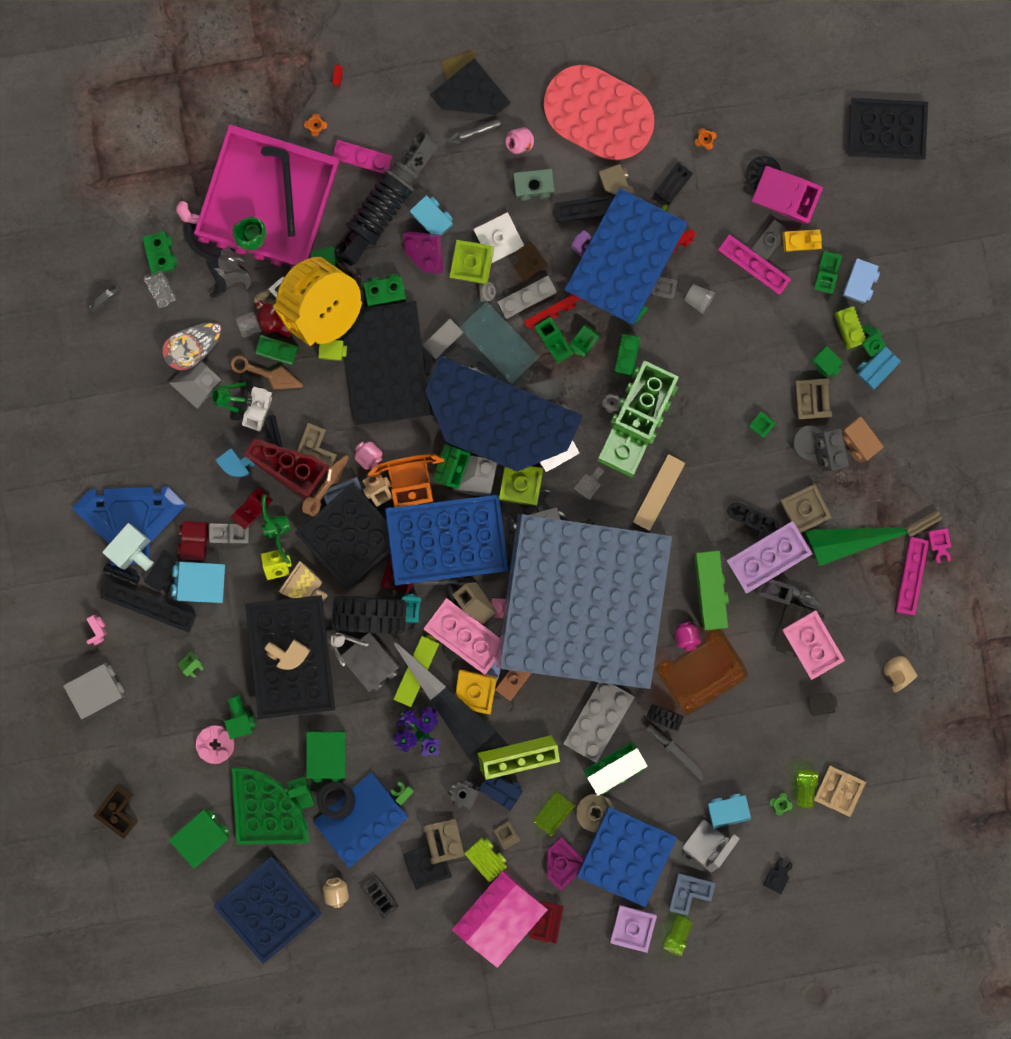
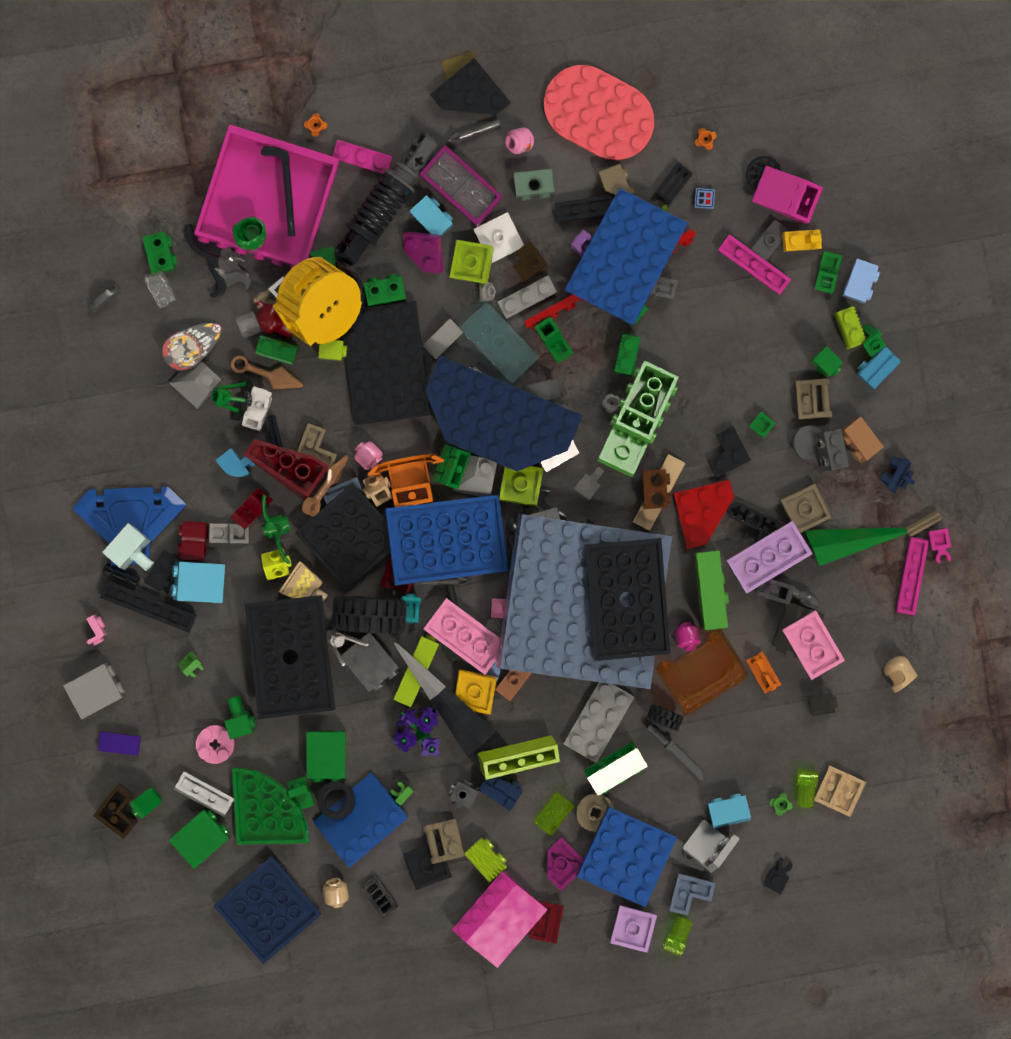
bright pink arm [176,201,200,224] -> none
tan brick [265,640,311,670] -> none
red tile [332,65,343,87] -> none
dark tan slope [453,582,497,625] -> none
dark tan slope [493,821,521,850] -> none
green bracket [569,323,601,357] -> none
light grey piece [684,284,715,314] -> none
black plate [848,98,928,160] -> none
none -> dark purple slope [98,731,141,755]
none -> green slope [130,786,165,819]
none -> light grey plate [174,772,234,817]
none -> clear brick [419,145,503,227]
none -> black plate [584,538,671,661]
none -> reddish brown brick [642,469,671,509]
none -> red plate [673,480,734,549]
none -> medium blue tile [694,188,715,209]
none -> black plate [708,426,751,478]
none -> orange hinge [746,651,781,694]
none -> dark blue hips [880,456,915,493]

